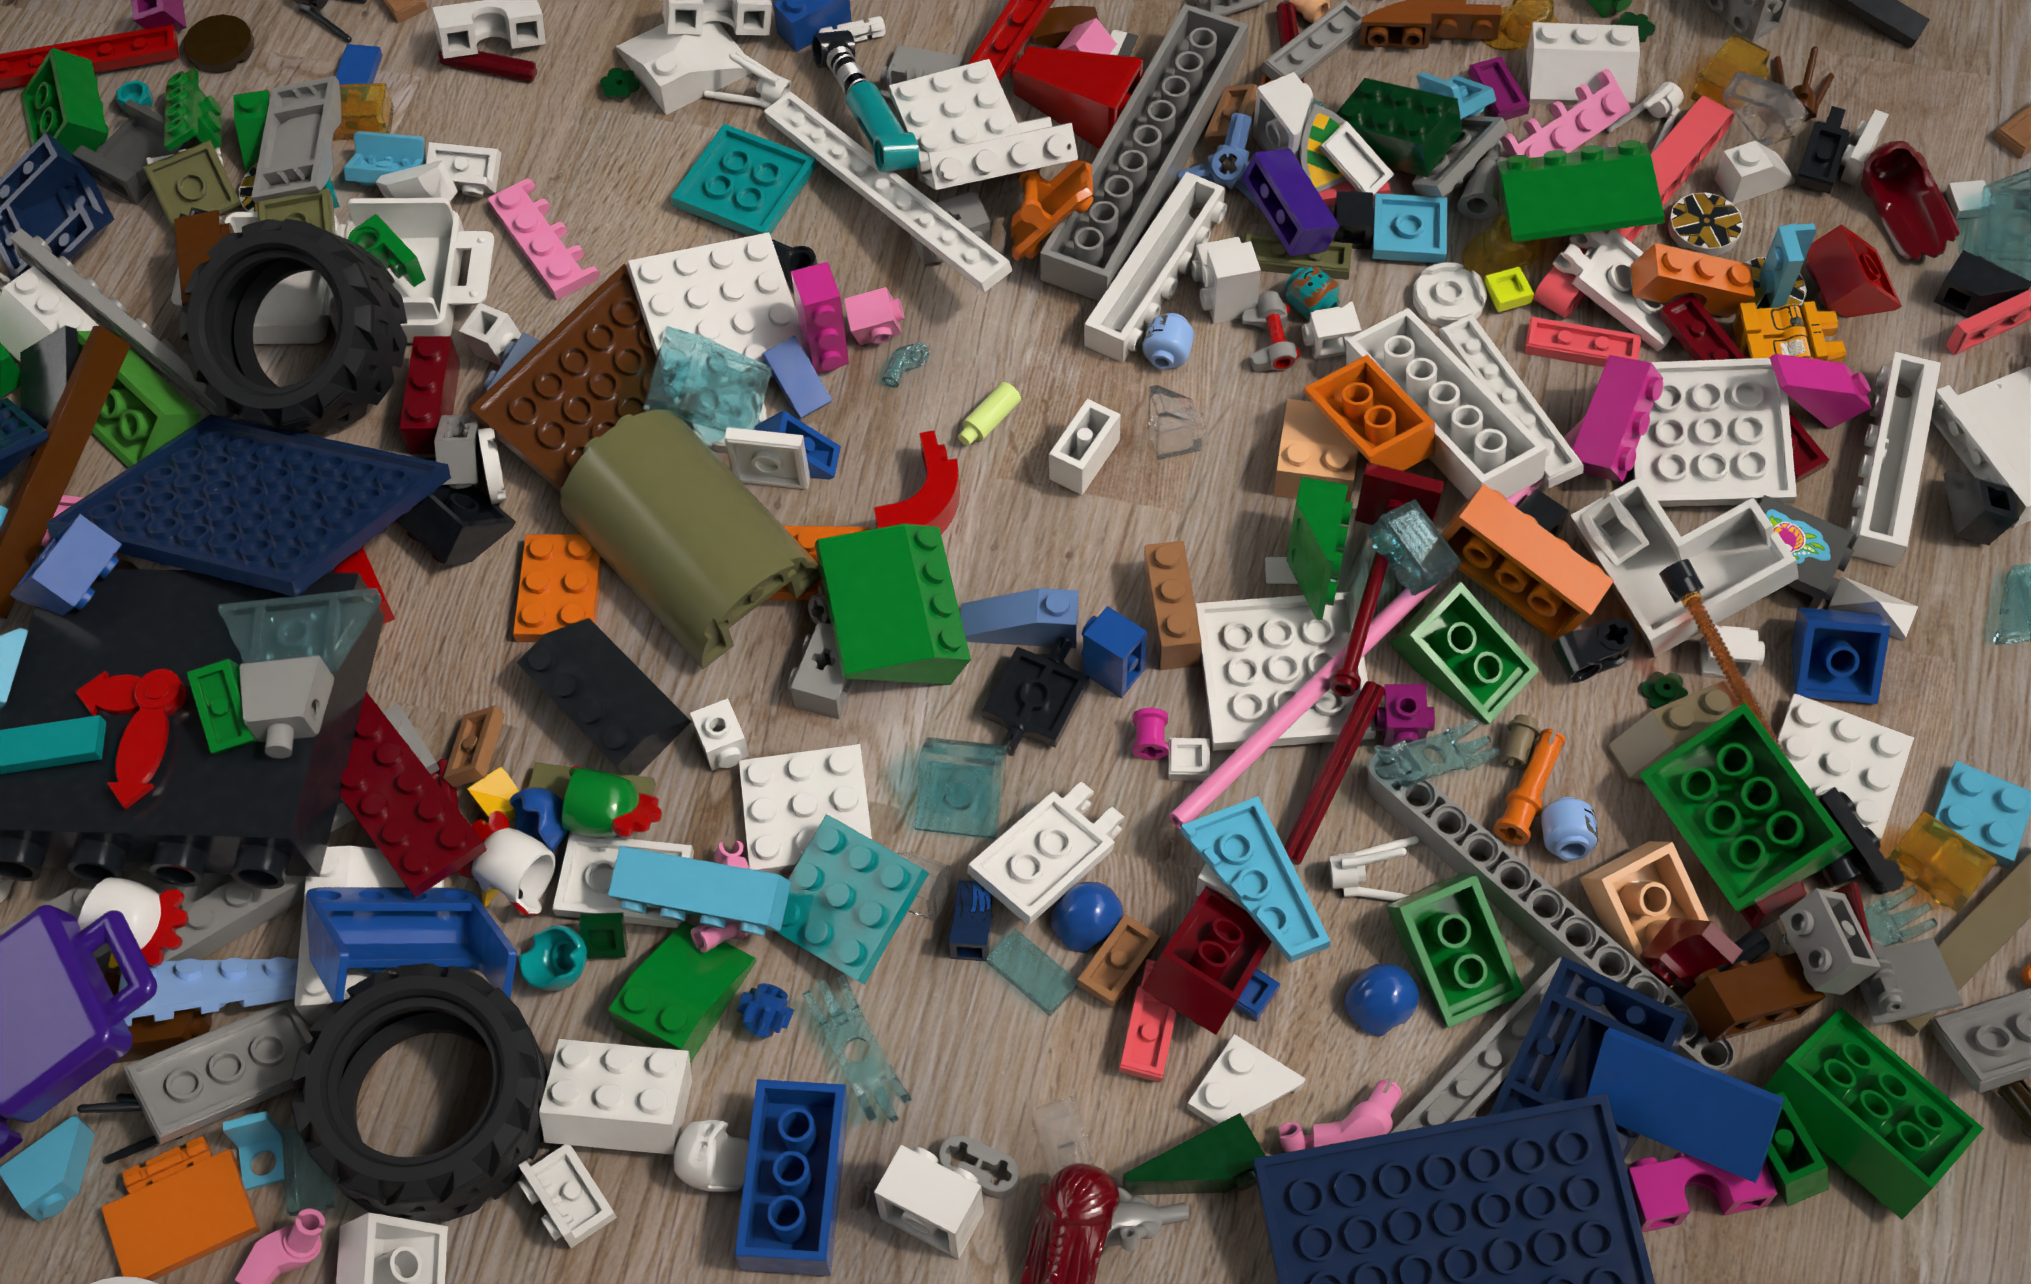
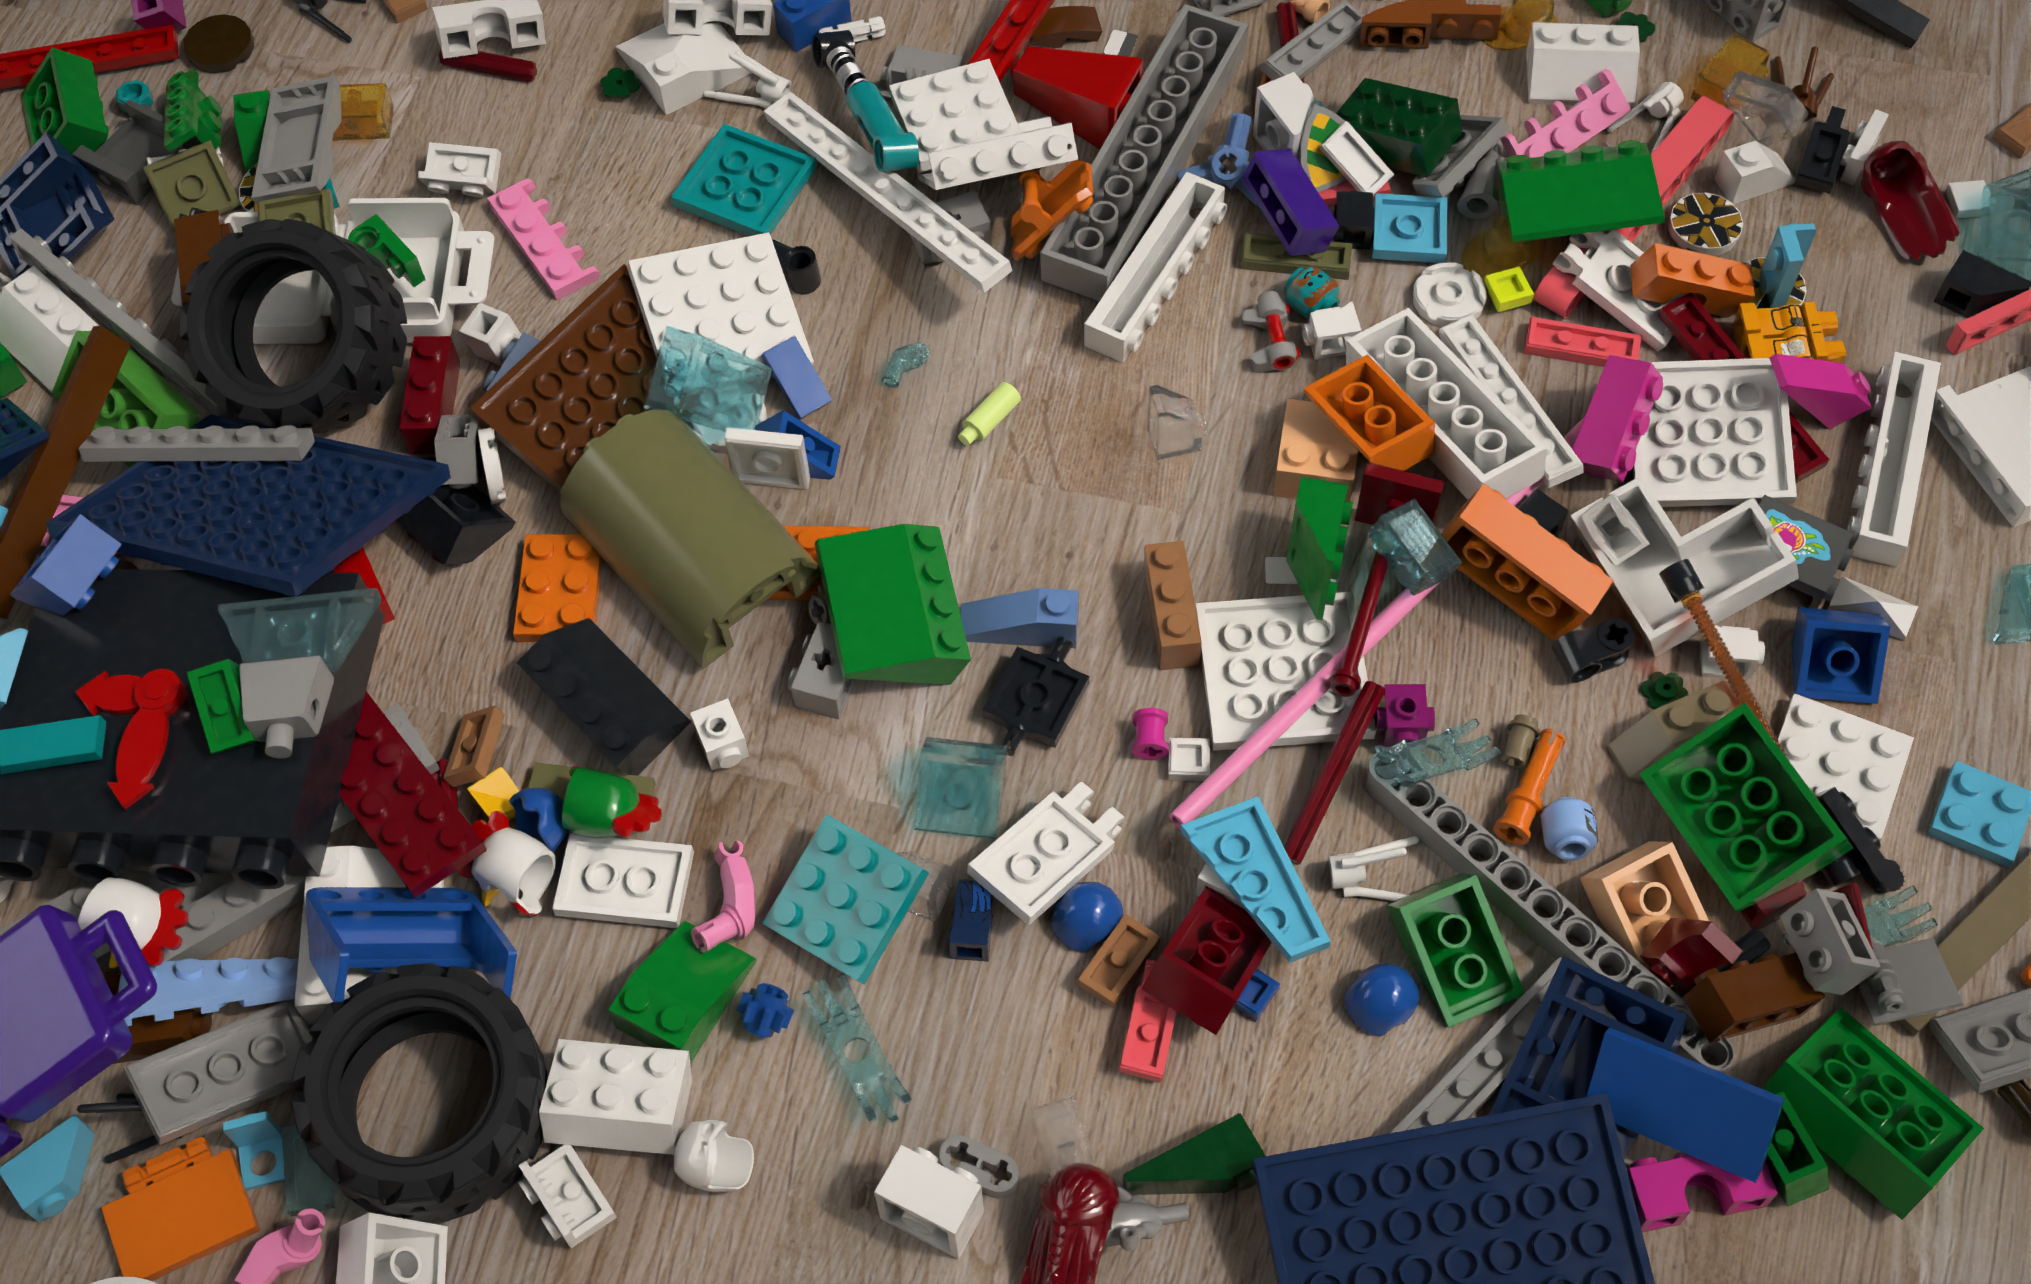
black tile [20,325,78,456] -> none
blue tile [336,44,383,106] -> none
medium azure bracket [344,131,426,186] -> none
white slope [376,160,458,202] -> none
teal hair [519,925,588,991] -> none
dark green plate [579,912,628,959] -> none
medium azure brick [608,846,791,936] -> none
blue brick [735,1079,849,1276] -> none
white plate [739,744,872,874] -> none
dark pink brick [791,262,849,373] -> none
bright pink brick [844,287,905,346] -> none
red arch [874,430,960,535] -> none
clear light blue tile [987,928,1079,1017] -> none
white brick [1049,399,1121,495] -> none
bright pink brick [1058,18,1117,54] -> none
blue brick [1081,606,1147,699] -> none
light blue head [1142,313,1195,370] -> none
white wing [1187,1034,1306,1126] -> none
white brick [1191,237,1261,324] -> none
medium nougat plate [1204,84,1257,147] -> none
bright pink arm [1279,1079,1402,1153] -> none
green slope [1390,582,1540,725] -> none
medium azure bracket [1416,72,1496,119] -> none
magenta tile [1468,56,1530,121] -> none
red slope [1806,224,1902,318] -> none
clear yellow brick [1887,811,1998,913] -> none
black slope [1943,470,2019,546] -> none
none -> light grey plate [79,425,315,462]

